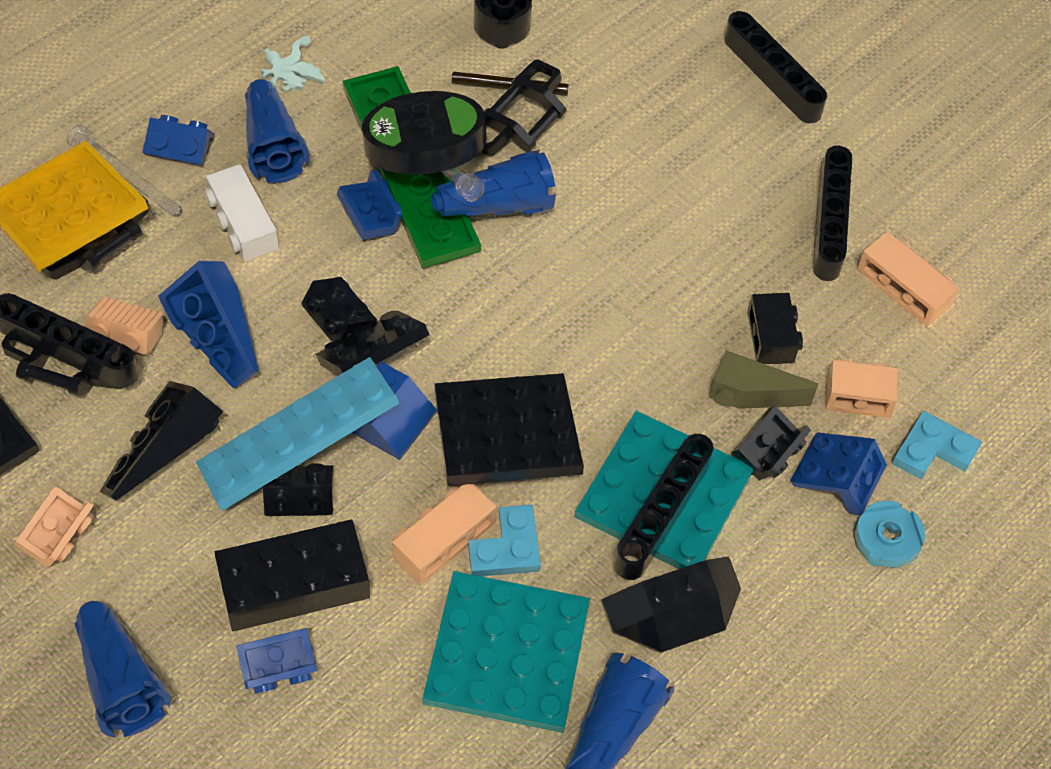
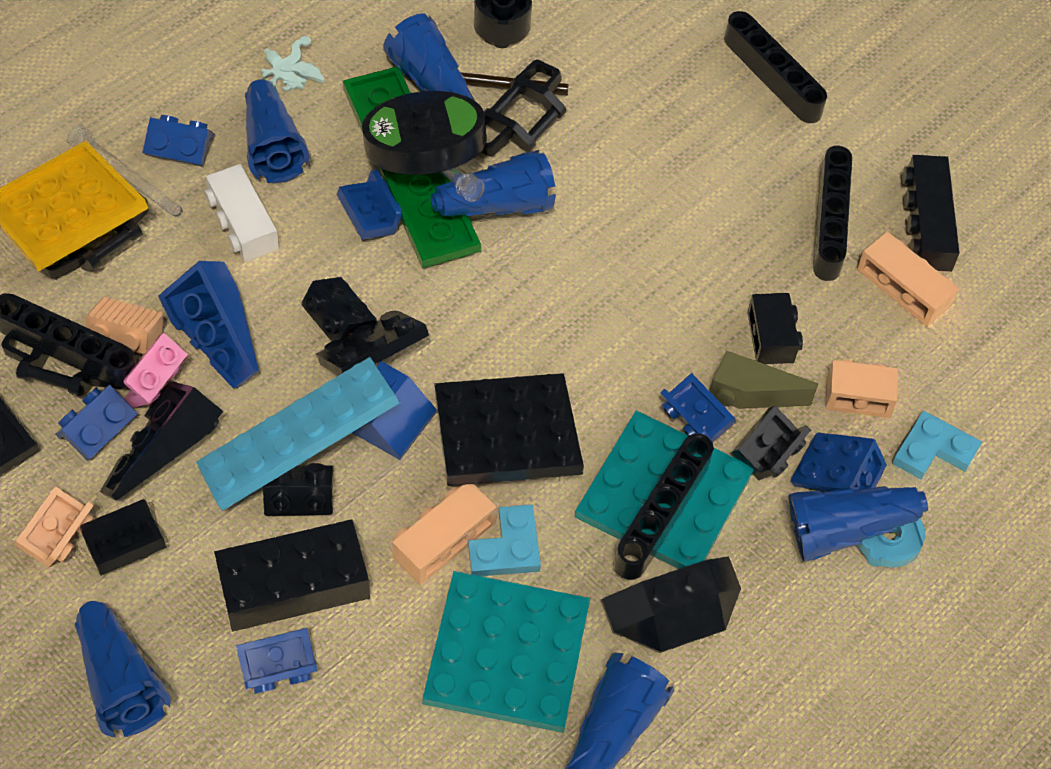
none -> blue bracket [55,385,137,461]
none -> black bracket [80,499,167,576]
none -> bright pink bracket [124,334,188,408]
none -> blue cone [383,13,475,100]
none -> blue bracket [660,373,736,443]
none -> blue cone [788,486,928,562]
none -> black brick [902,155,960,272]

